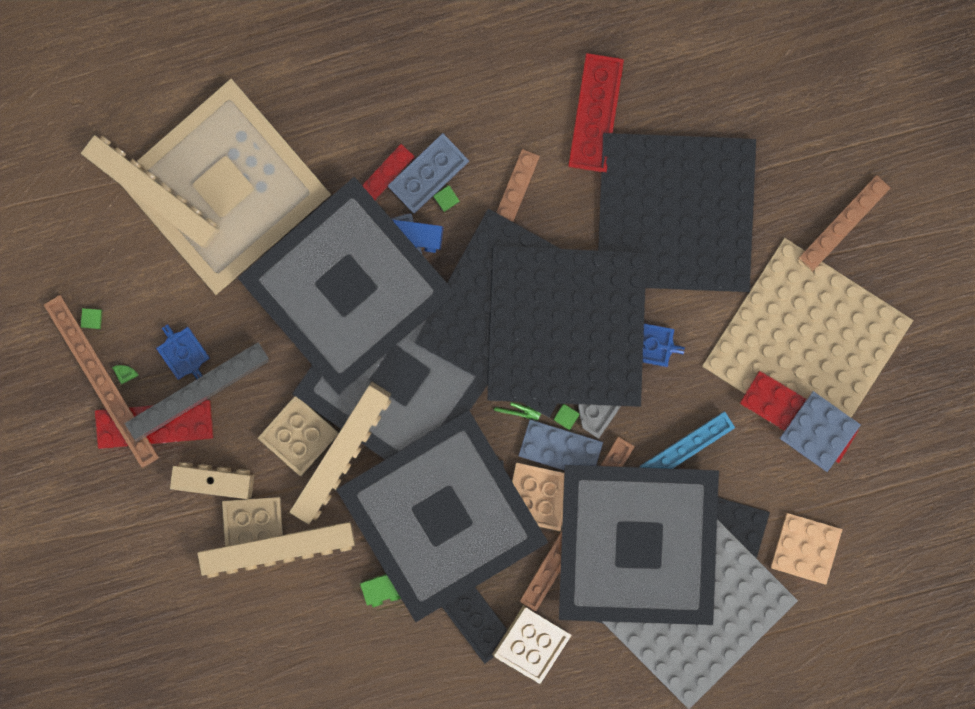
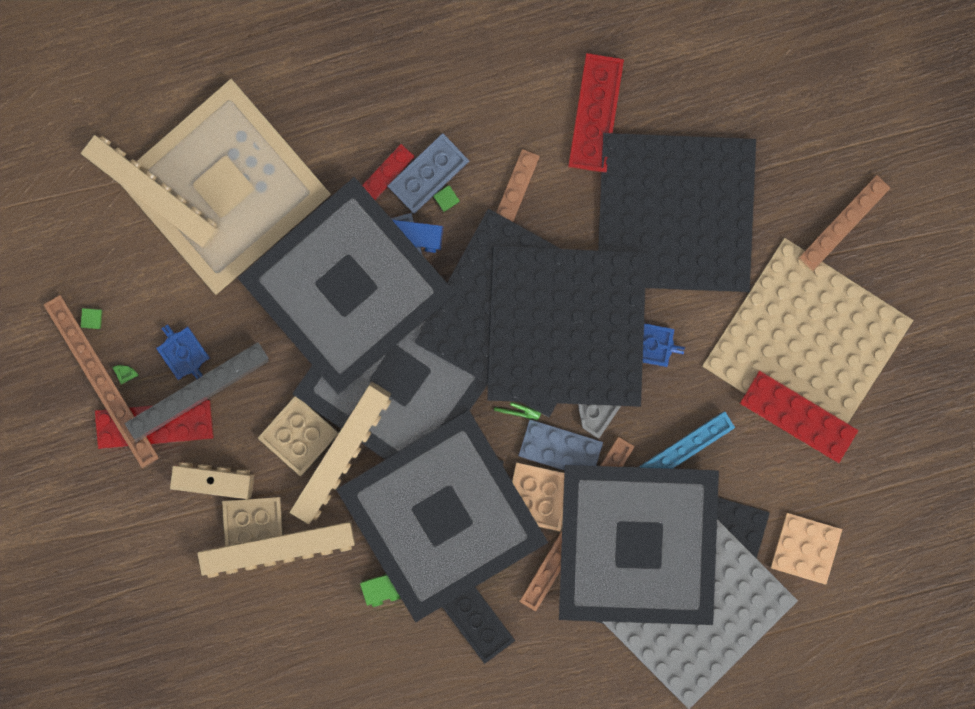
plate [492,605,571,684] -> none
bright green tile [554,404,580,430] -> none
sand blue plate [779,391,861,472] -> none

